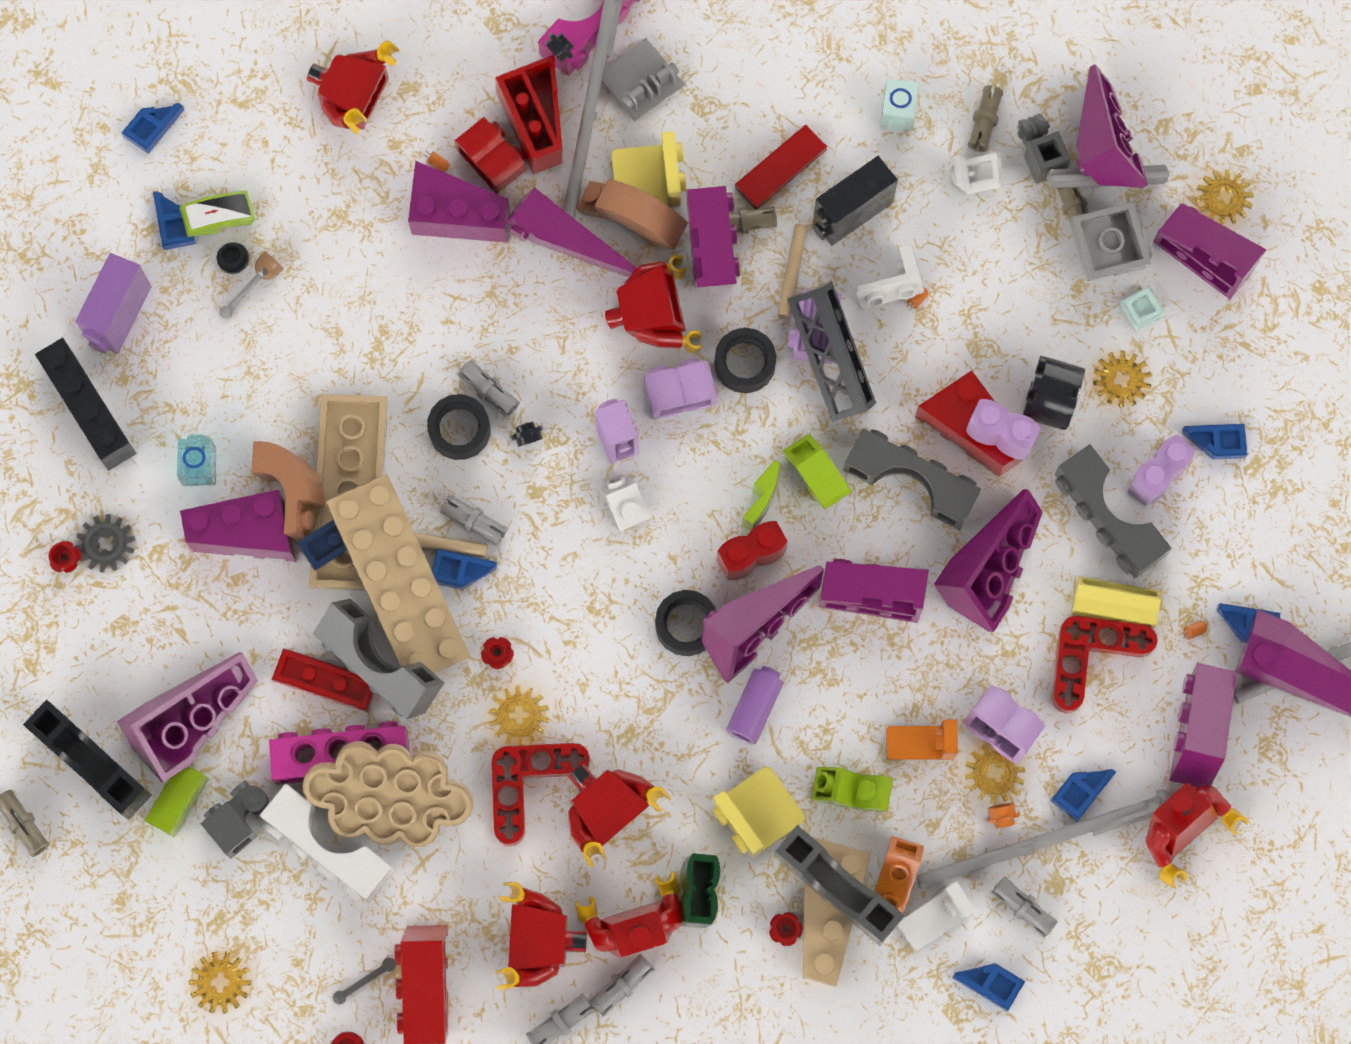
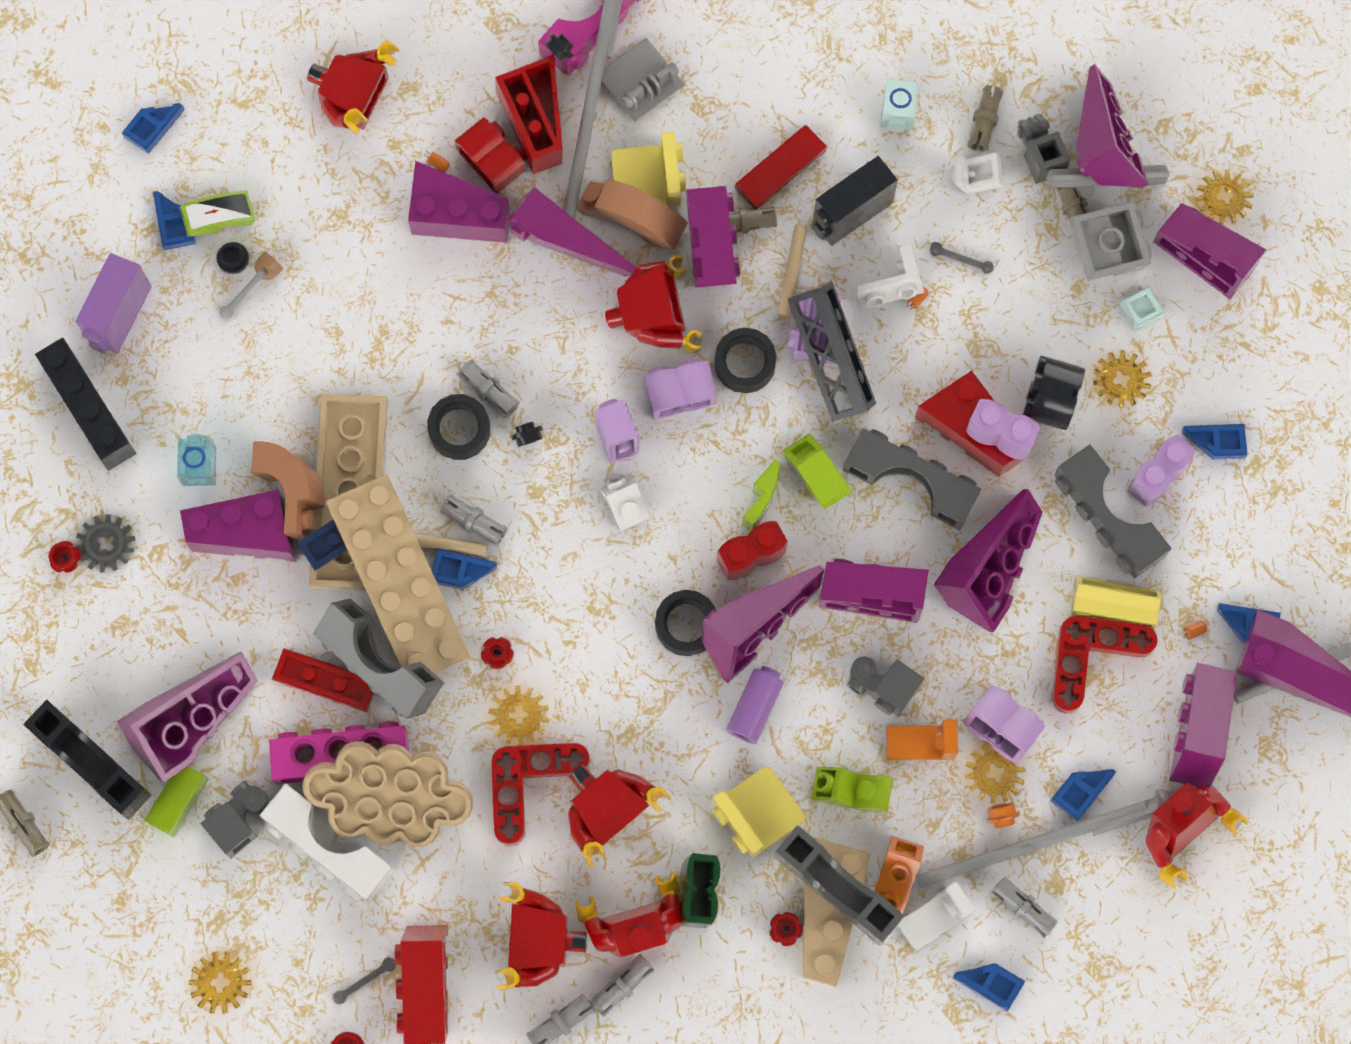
none -> dark grey brick [847,656,925,717]
none -> dark grey hinge [929,242,994,274]

